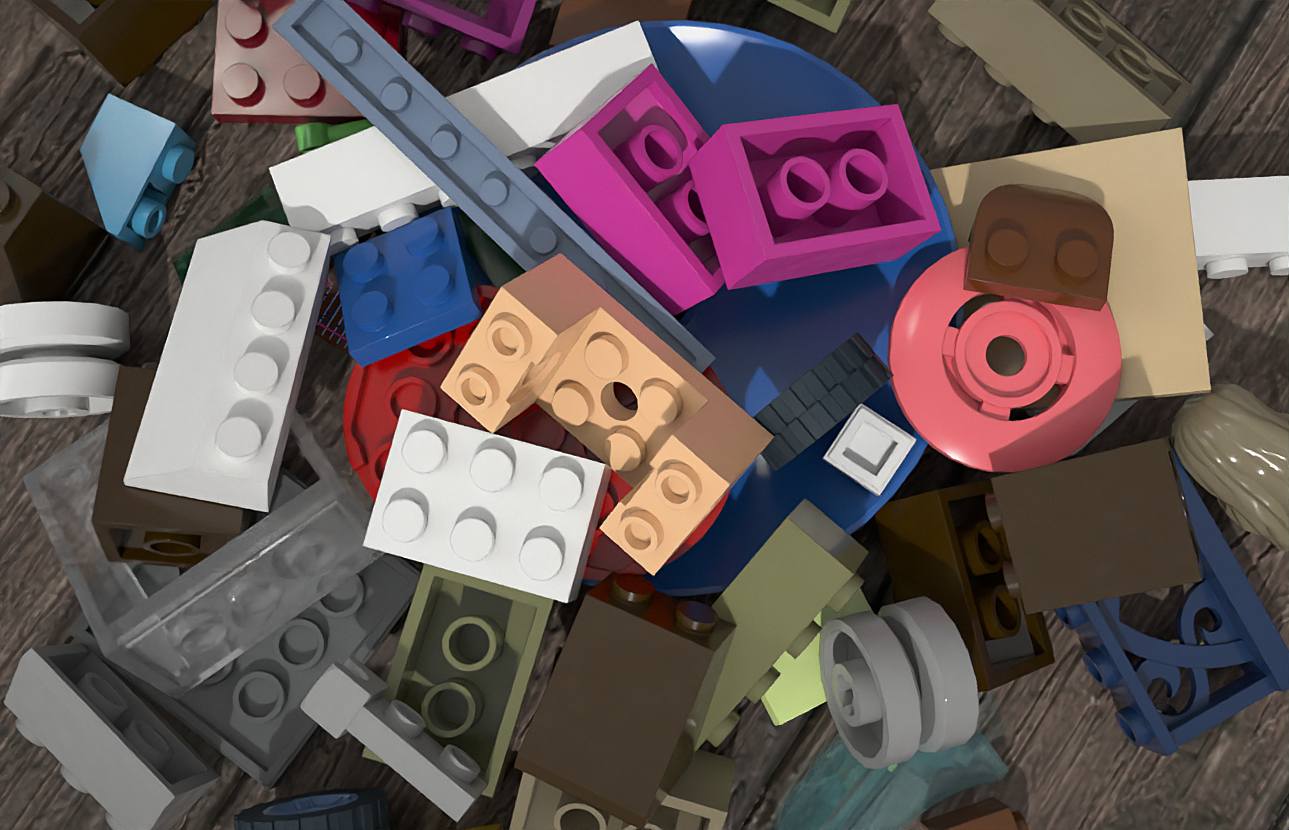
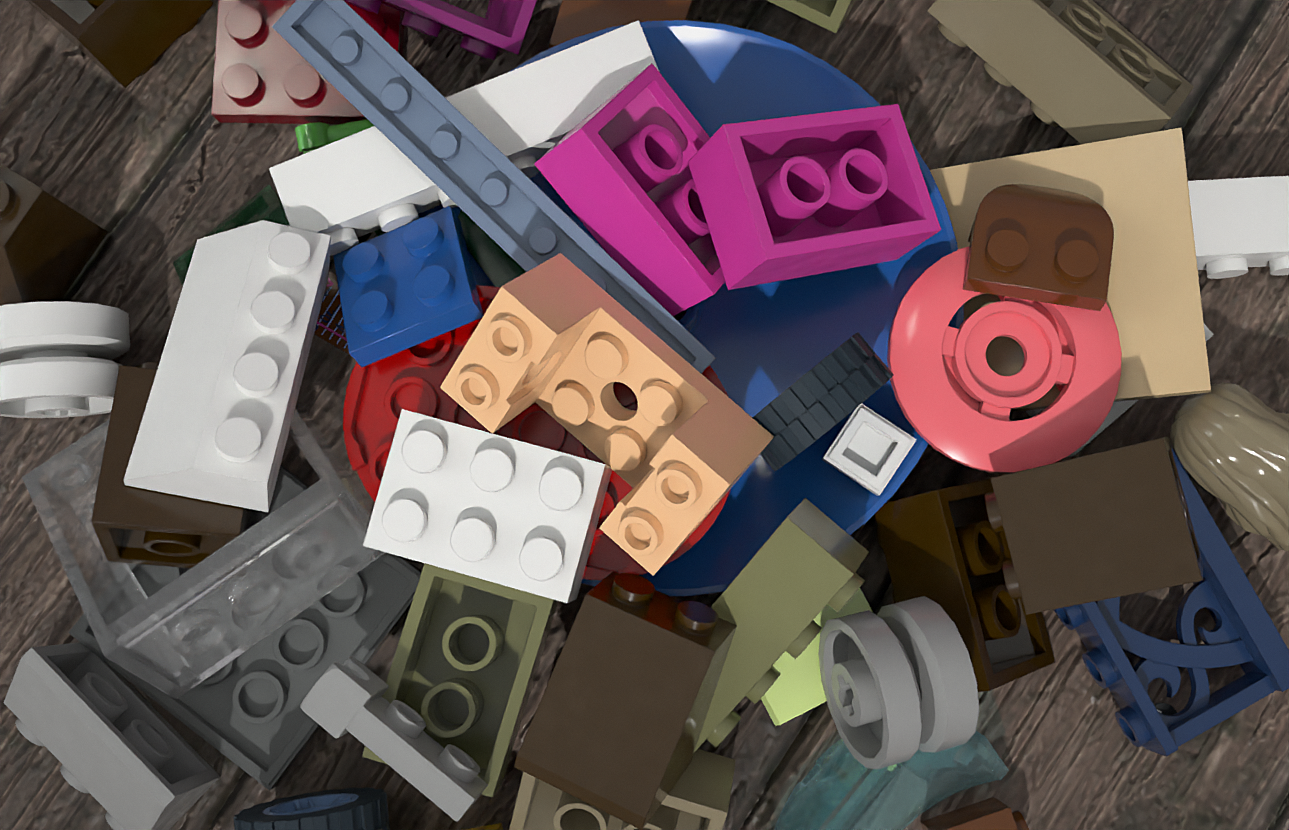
dark azure slope [80,93,197,251] -> none

